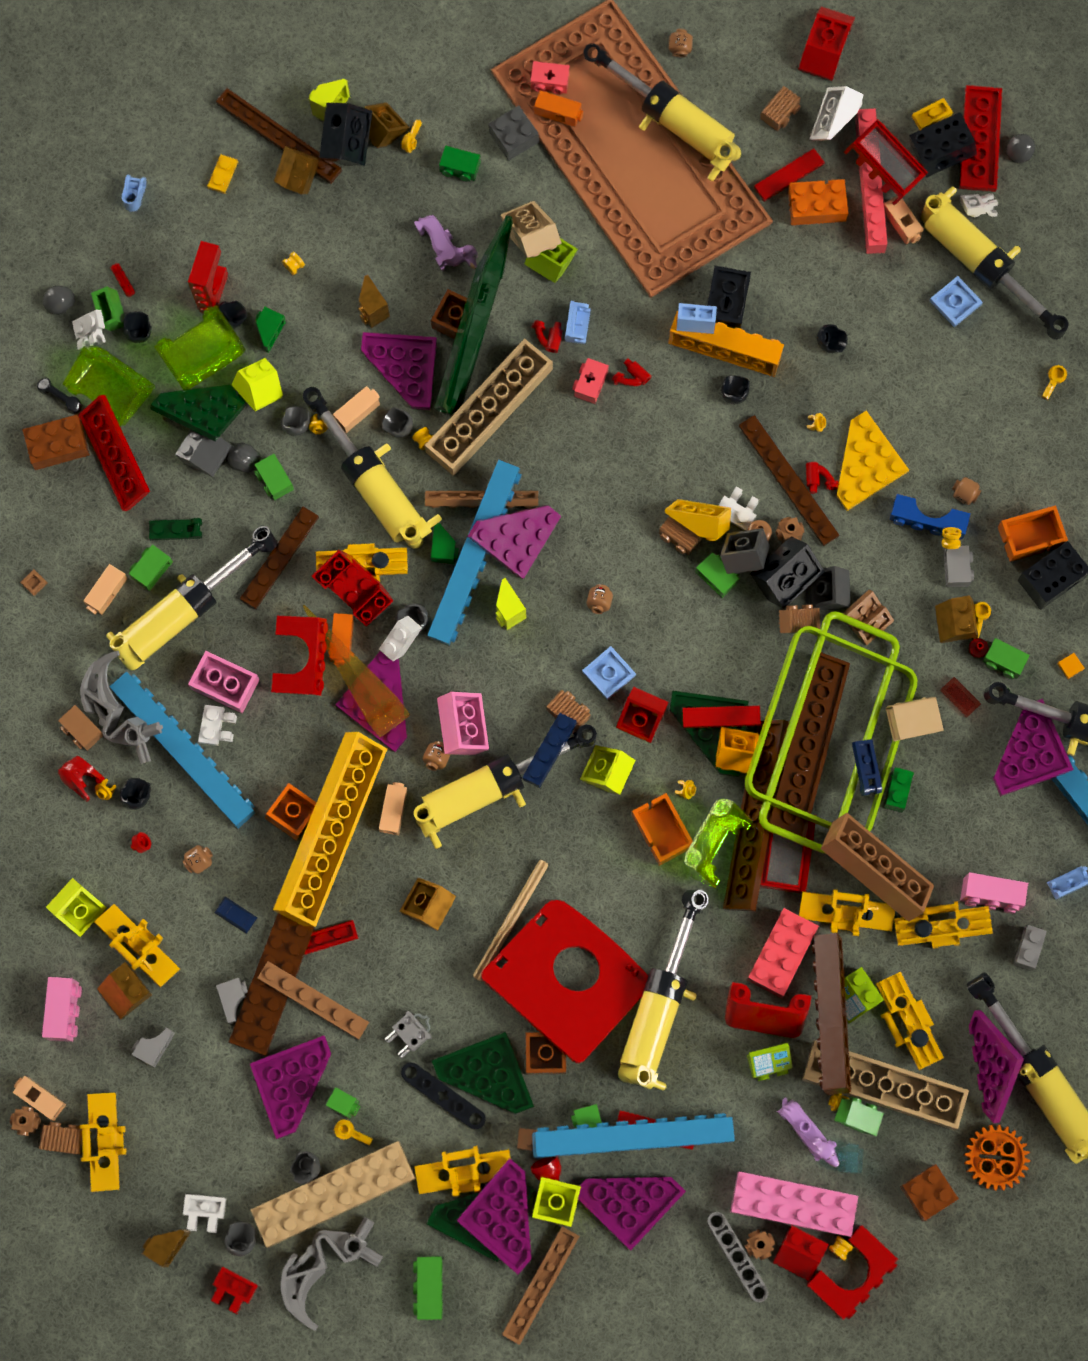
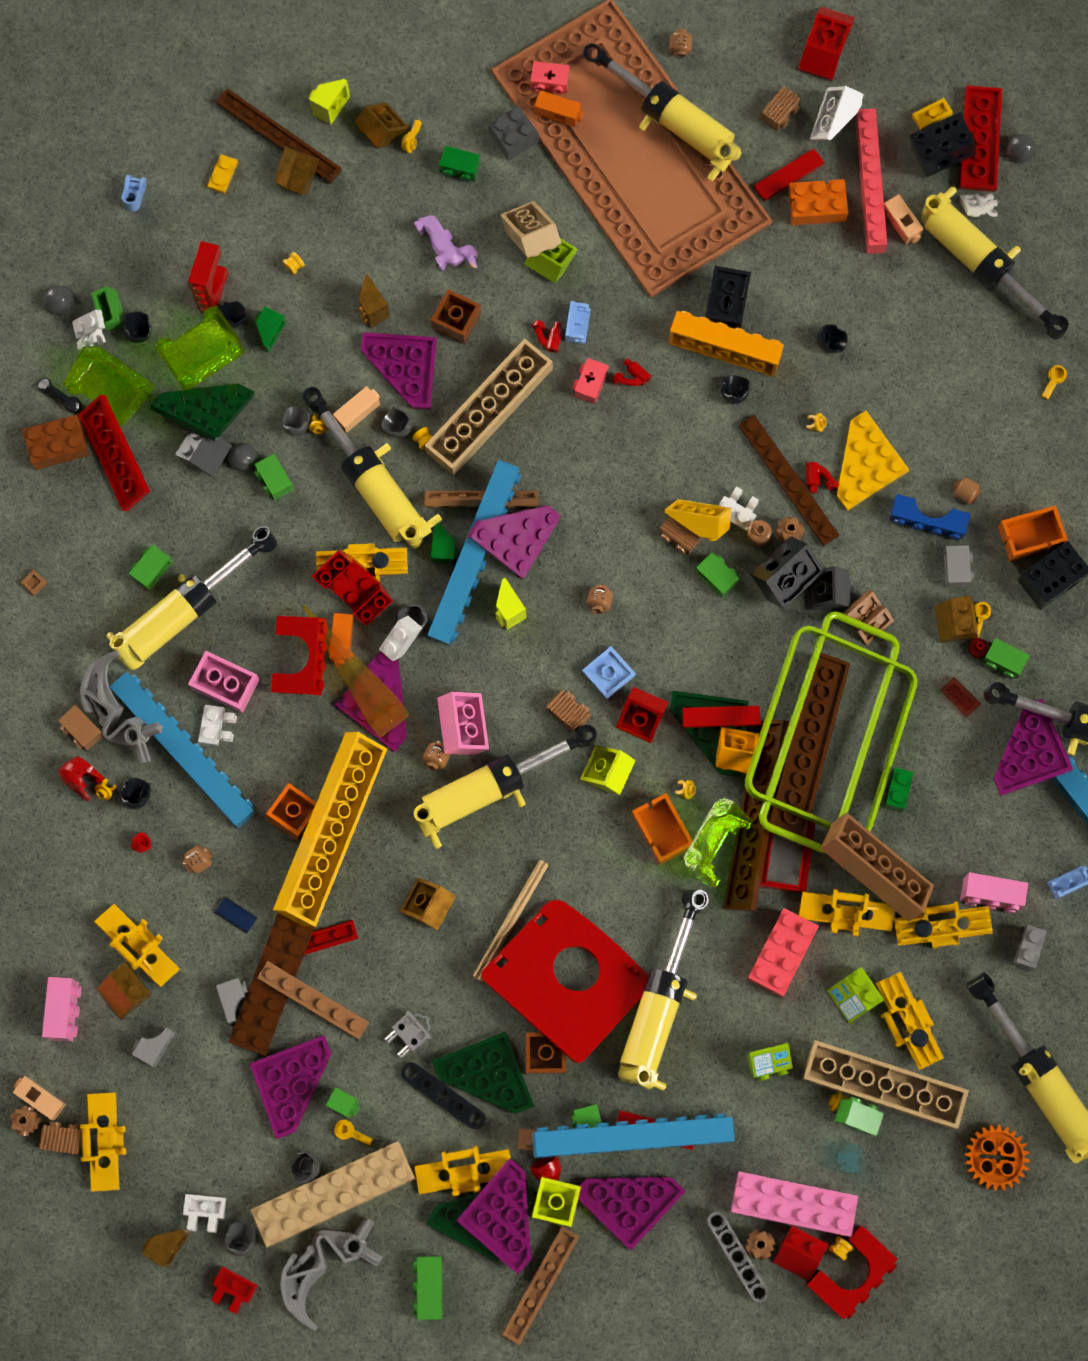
neon yellow slope [46,878,107,937] -> none
light nougat brick [84,564,128,615] -> none
red axle [111,263,135,297] -> none
dark green plate [149,518,202,540] -> none
neon yellow slope [231,358,283,411] -> none
reddish brown plate [240,507,319,609] -> none
black piece [319,103,372,166] -> none
light nougat brick [379,782,408,836] -> none
dark green piece [434,215,513,417] -> none
dark blue plate [522,713,577,788] -> none
light blue hinge [676,303,717,334] -> none
dark grey brick [720,528,770,574] -> none
red windscreen [725,982,812,1038] -> none
lavender animal [777,1098,839,1167] -> none
medium nougat brick [779,604,820,633] -> none
reddish brown brick [812,933,851,1095] -> none
window [844,119,928,205] -> none
dark blue plate [852,739,882,796] -> none
tan piece [886,697,944,742] -> none
dark orange brick [900,1164,959,1221] -> none
light blue plate [930,276,983,327] -> none
yellow wheel [942,527,962,549] -> none
magenta plate [969,1010,1024,1123] -> none
light orange tile [1057,653,1085,679] -> none

